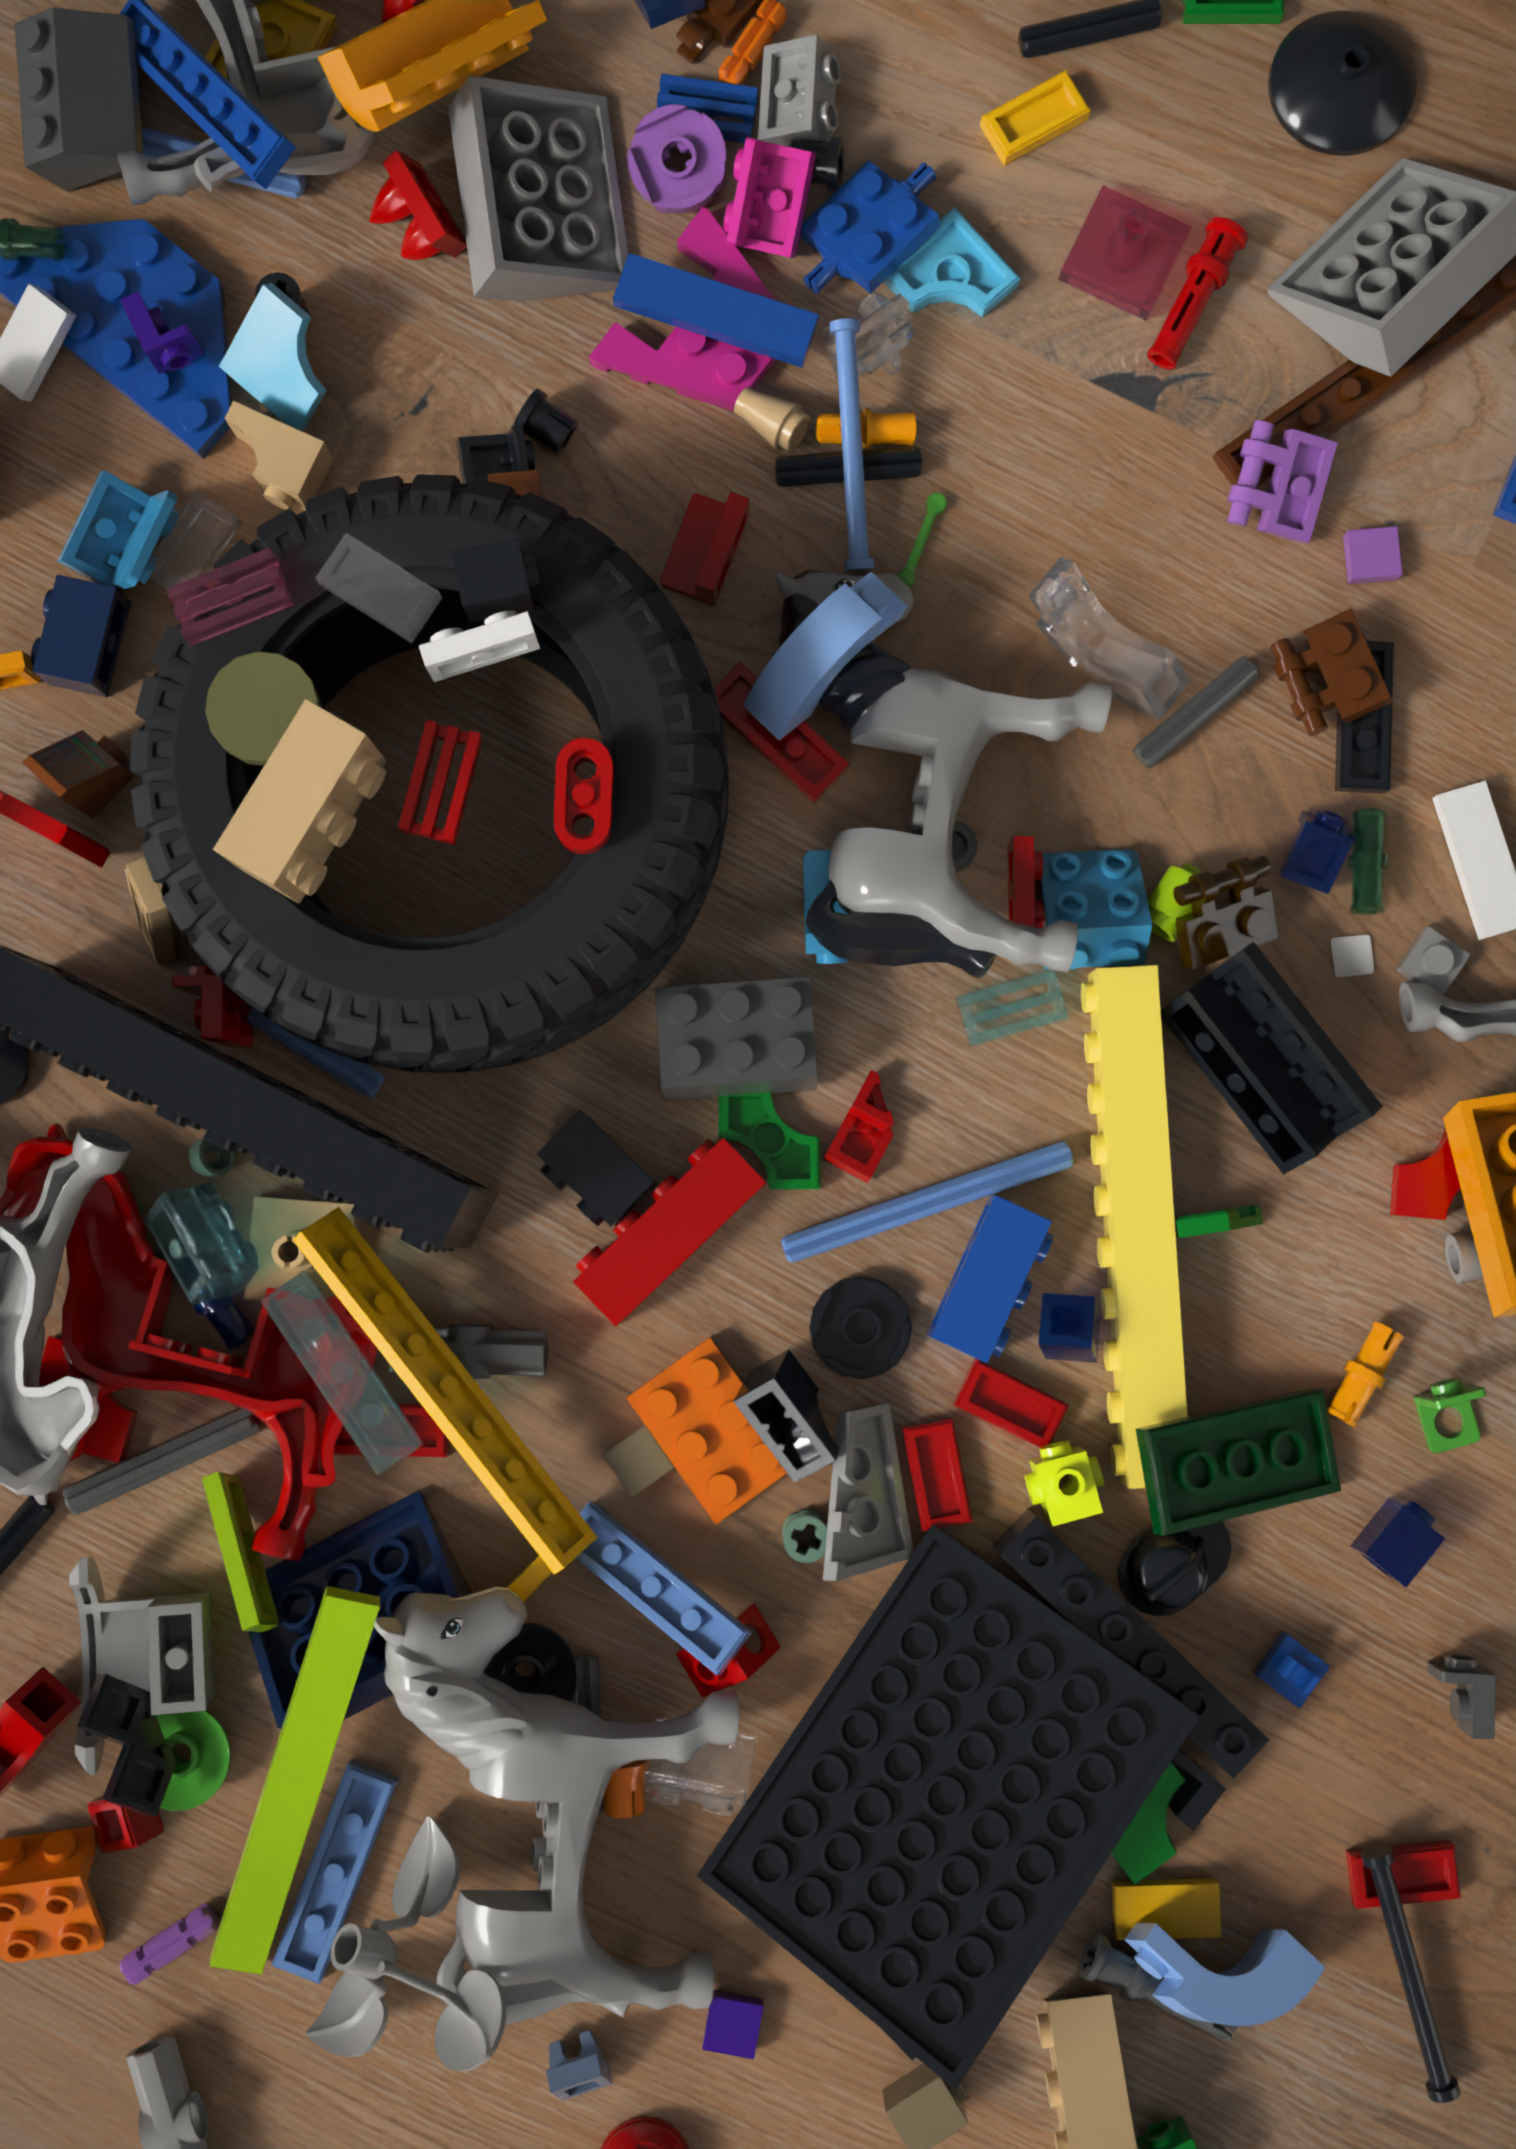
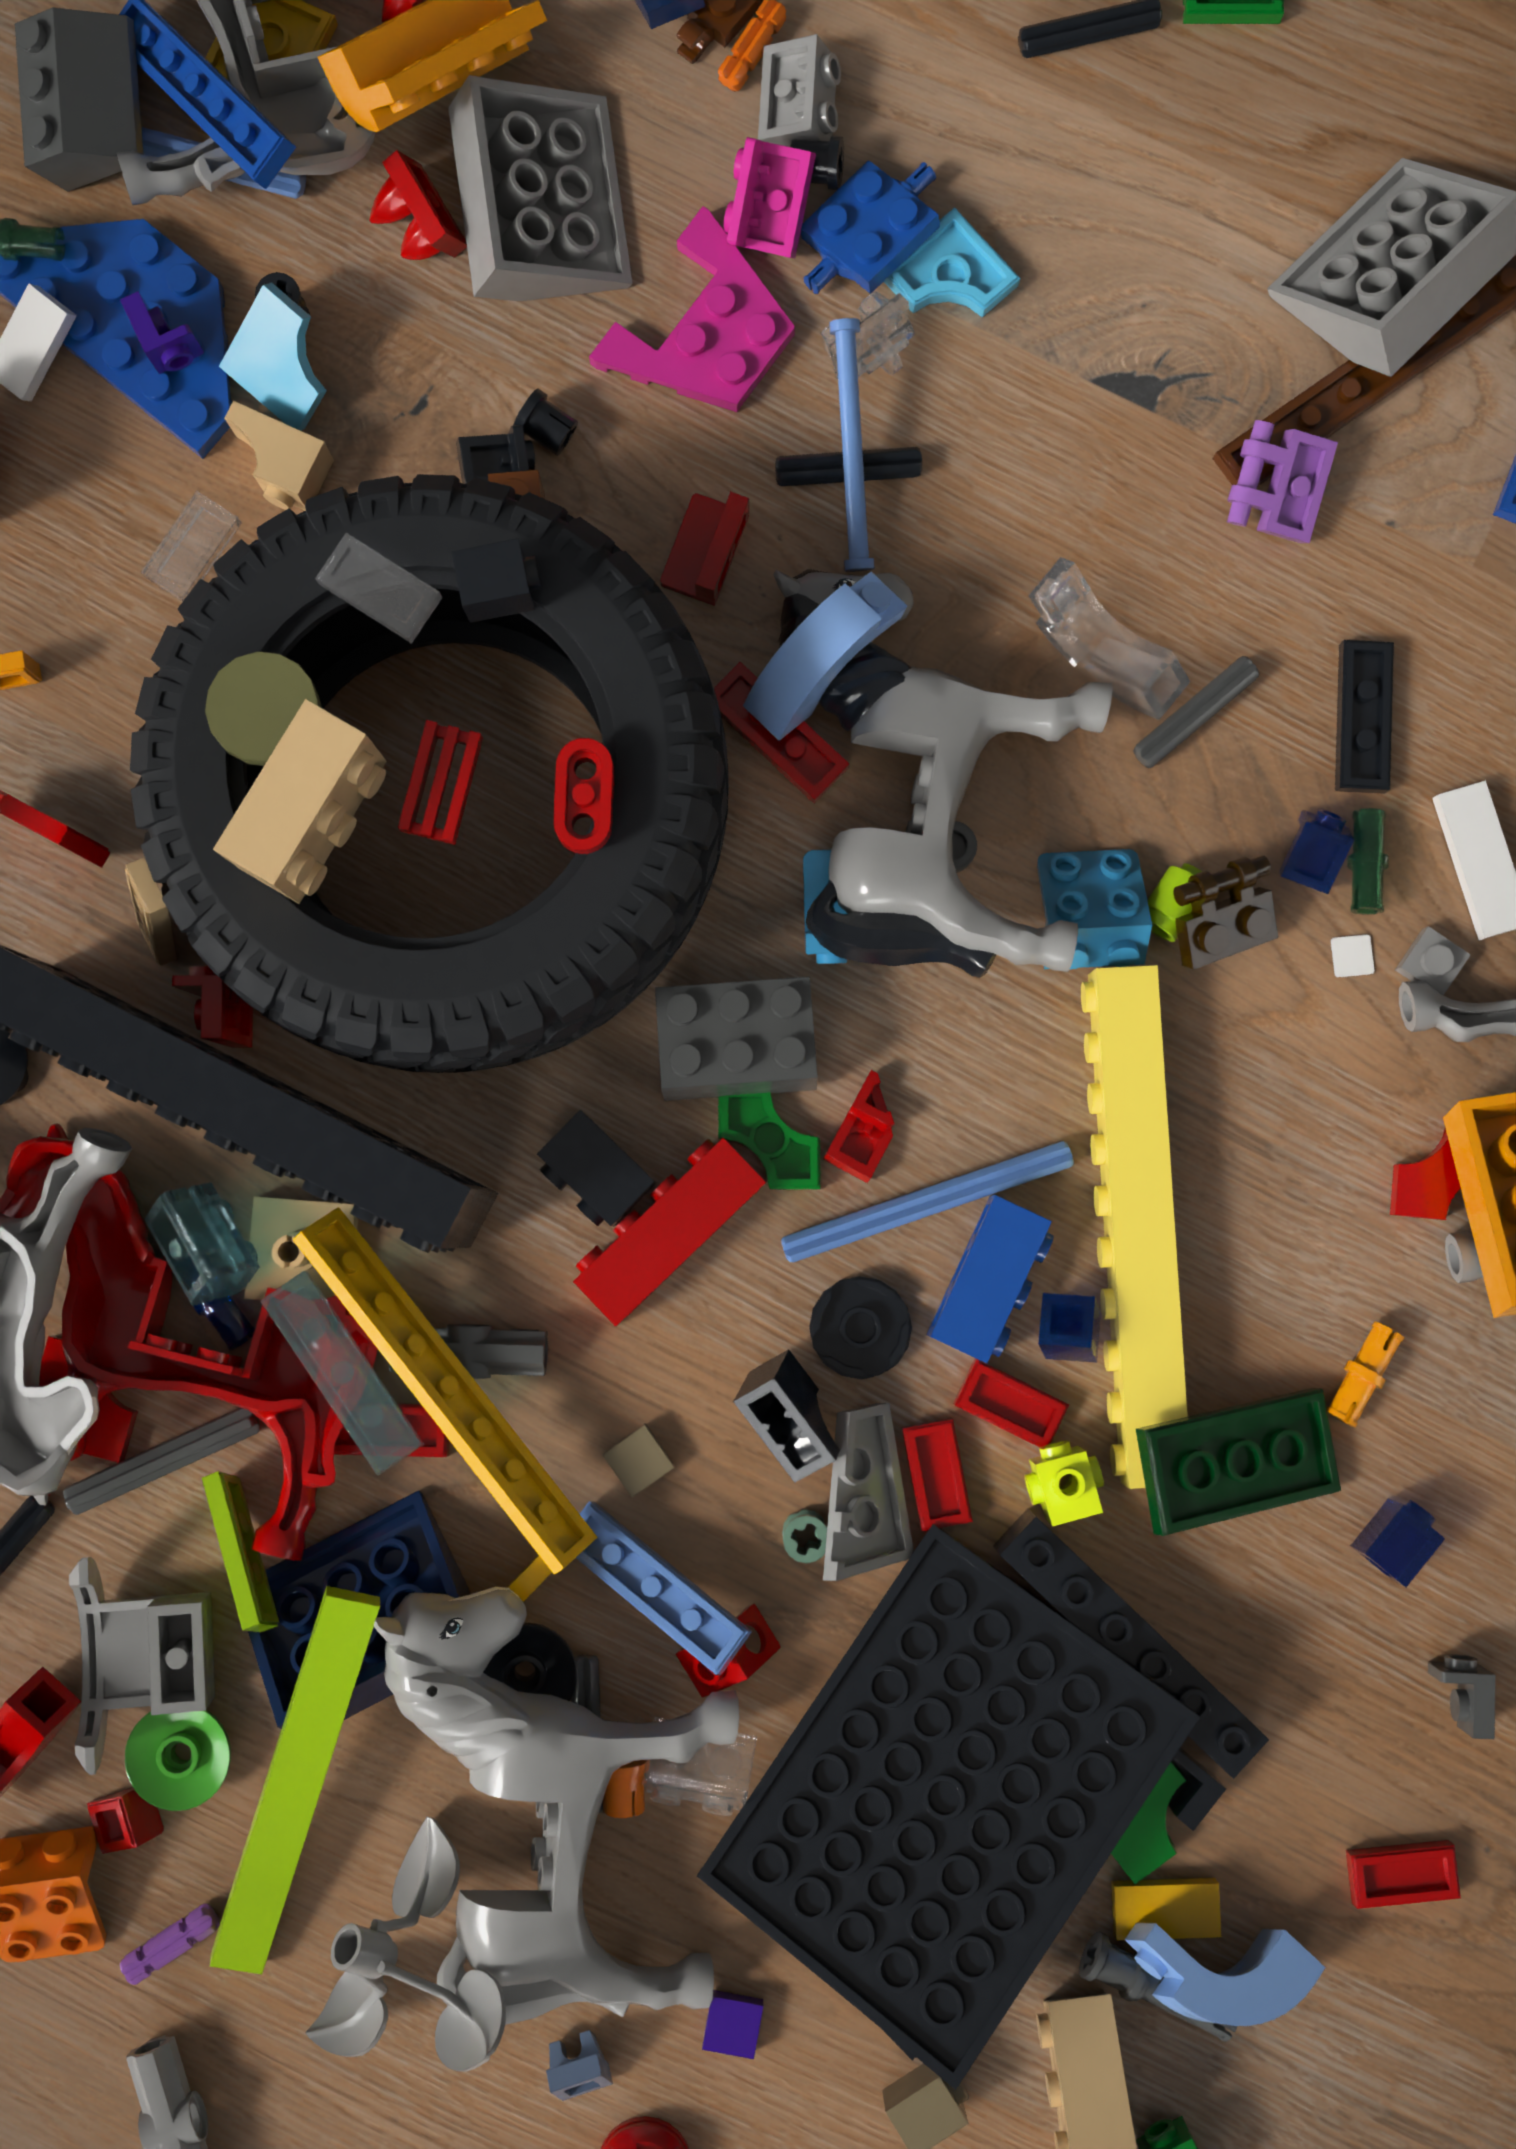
dark orange slope [22,730,134,819] -> none
dark blue brick [31,575,131,698] -> none
dark azure bracket [57,470,179,590] -> none
black tile [77,1674,177,1817] -> none
clear pink tile [166,547,294,646] -> none
sand green hinge [188,1137,235,1177] -> none
medium blue axle [246,1007,385,1098] -> none
medium blue tile [271,1759,399,1984] -> none
white plate [419,610,540,682] -> none
blue tile [613,253,819,368] -> none
orange plate [626,1337,787,1525] -> none
medium lavender plate [627,104,727,214] -> none
blue tile [657,74,758,144] -> none
tan cone [734,387,811,452] -> none
light orange axle [815,408,916,449] -> none
bright green hinge [897,493,947,588] -> none
clear light blue tile [955,970,1069,1047] -> none
yellow tile [980,70,1091,166] -> none
red plate [1007,836,1044,929] -> none
clear pink tile [1058,185,1192,321] -> none
black piece [1117,1521,1232,1616] -> none
red pin [1147,217,1249,370] -> none
black brick [1161,941,1383,1175] -> none
green tile [1174,1204,1263,1238] -> none
blue tile [1253,1631,1330,1709] -> none
black dish [1268,11,1417,156] -> none
reddish brown plate [1271,608,1392,736] -> none
medium lavender tile [1343,526,1403,584] -> none
black bar [1360,1844,1461,2103] -> none
bright green bracket [1413,1378,1487,1453] -> none

